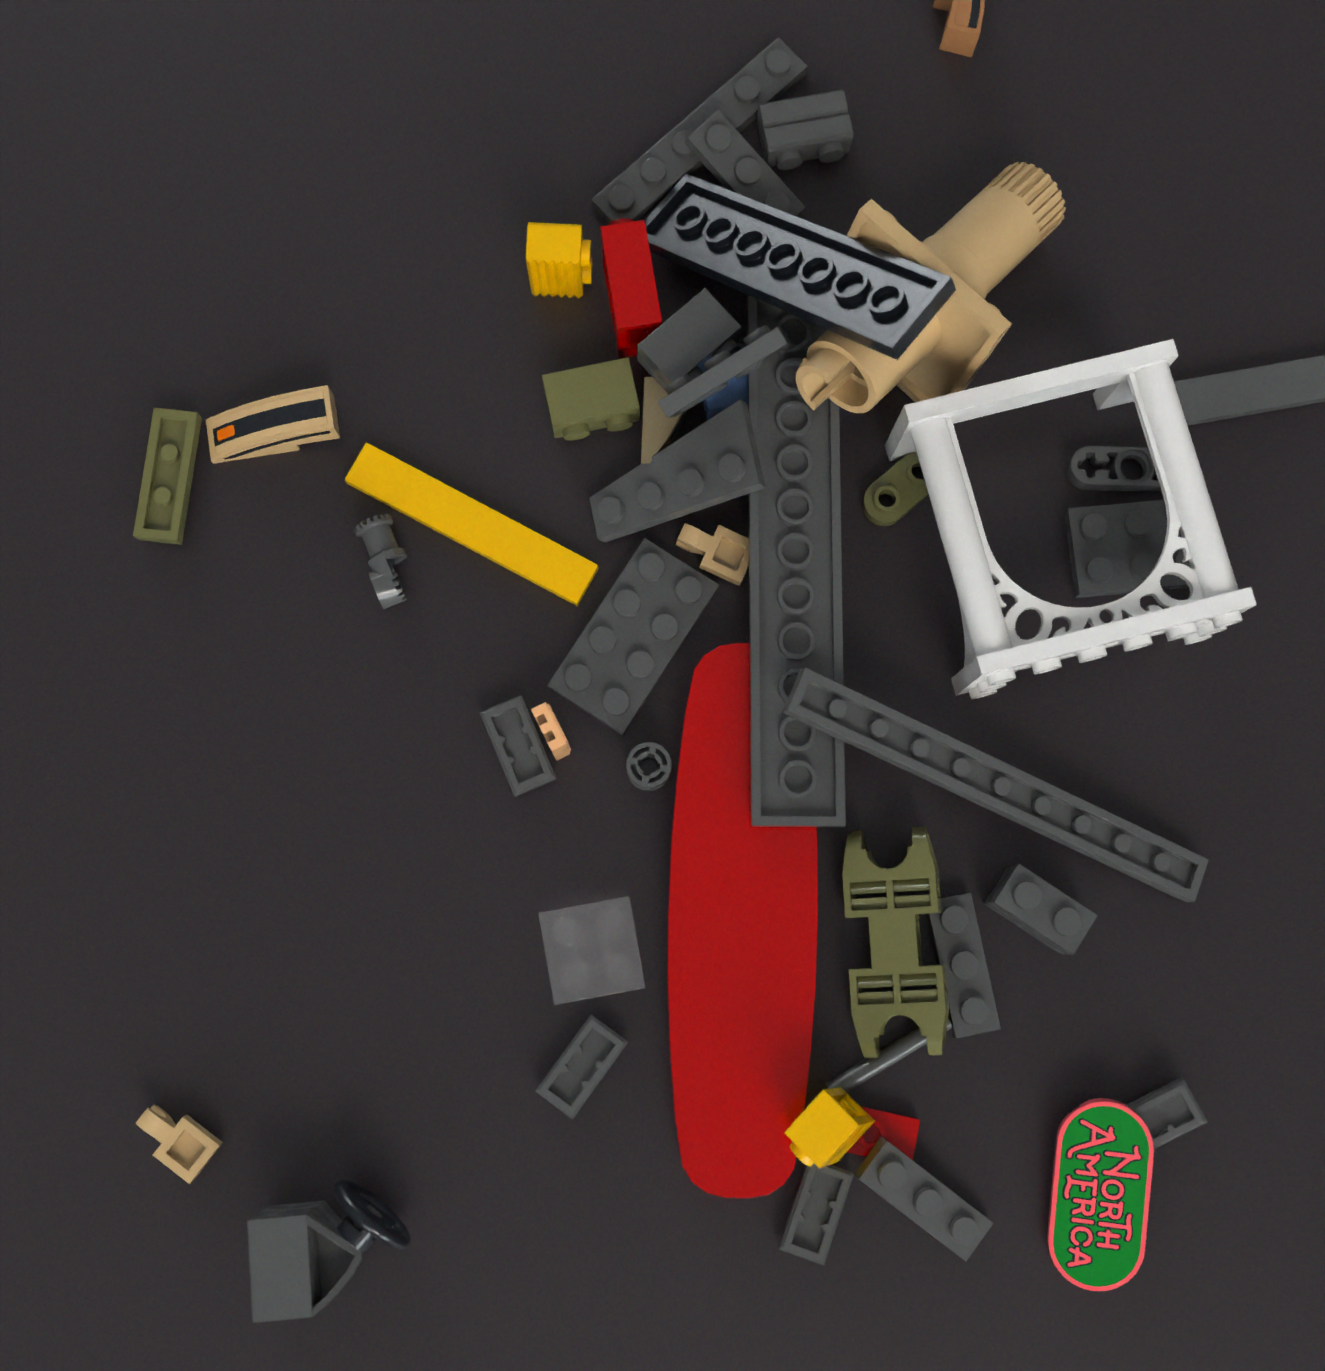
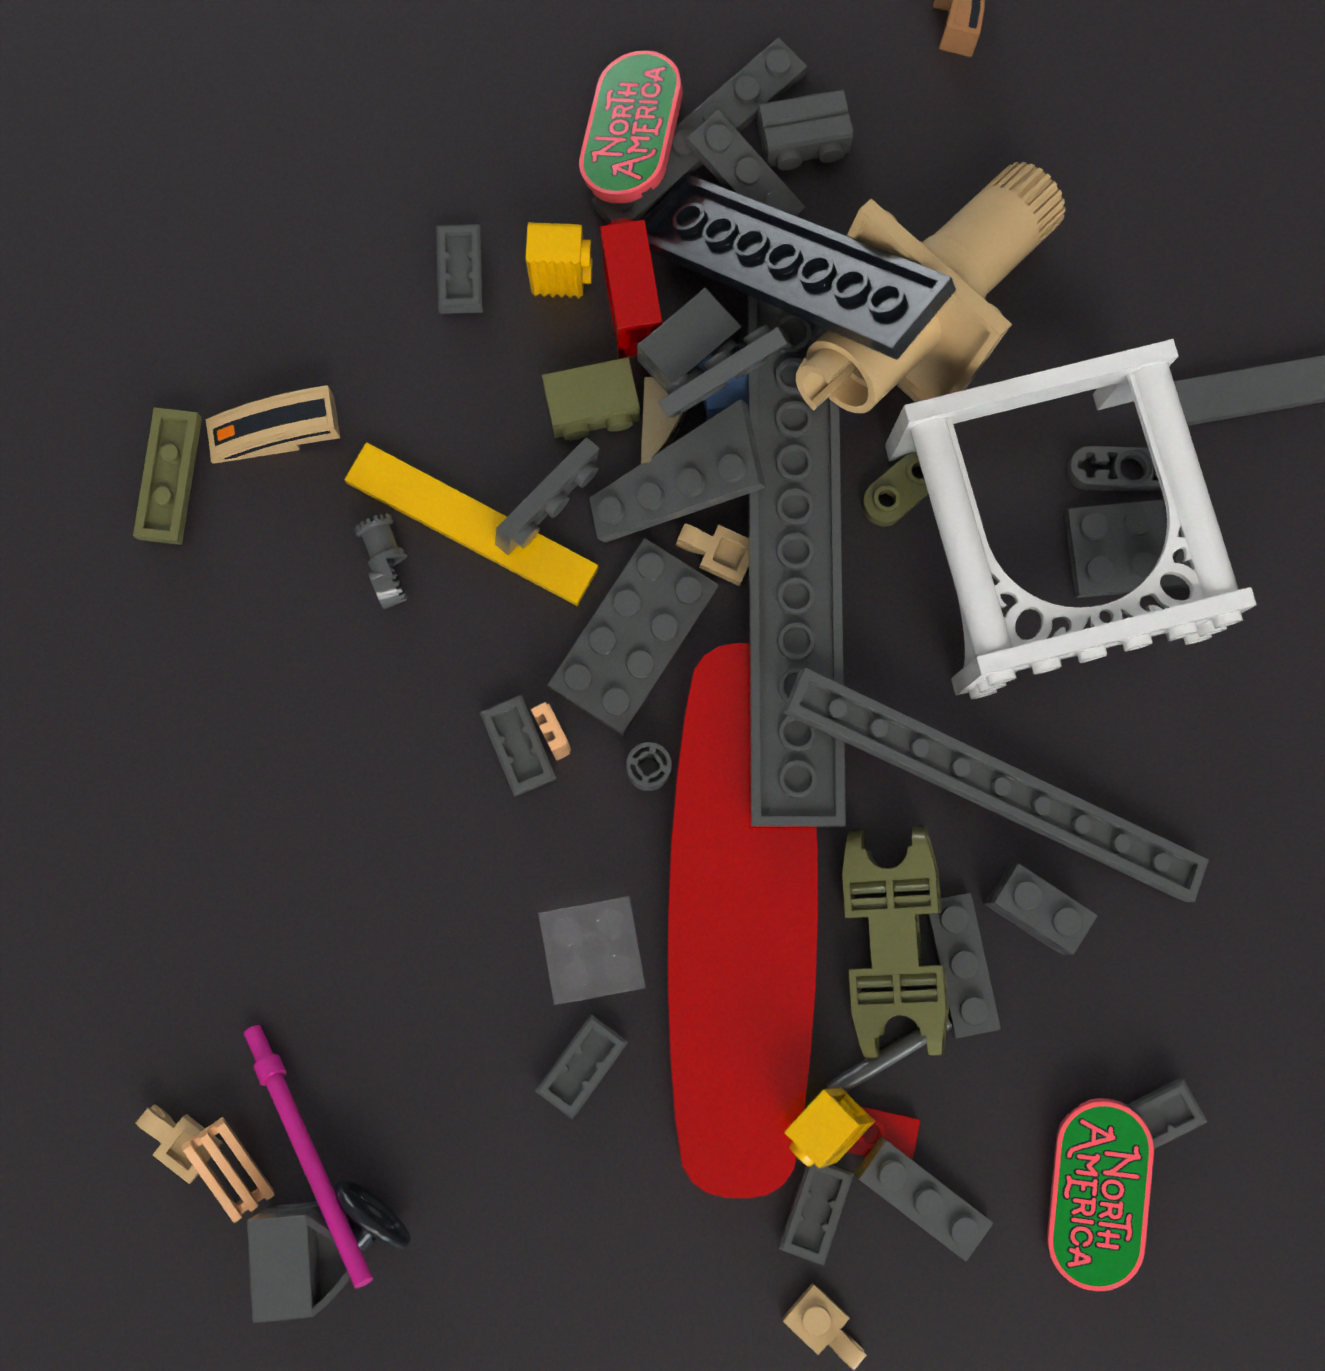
none -> light nougat tile [181,1117,275,1223]
none -> dark pink bar [244,1025,373,1288]
none -> dark grey plate [437,224,483,314]
none -> dark grey plate [495,437,600,555]
none -> tile [579,51,683,204]
none -> tan plate [782,1282,866,1370]

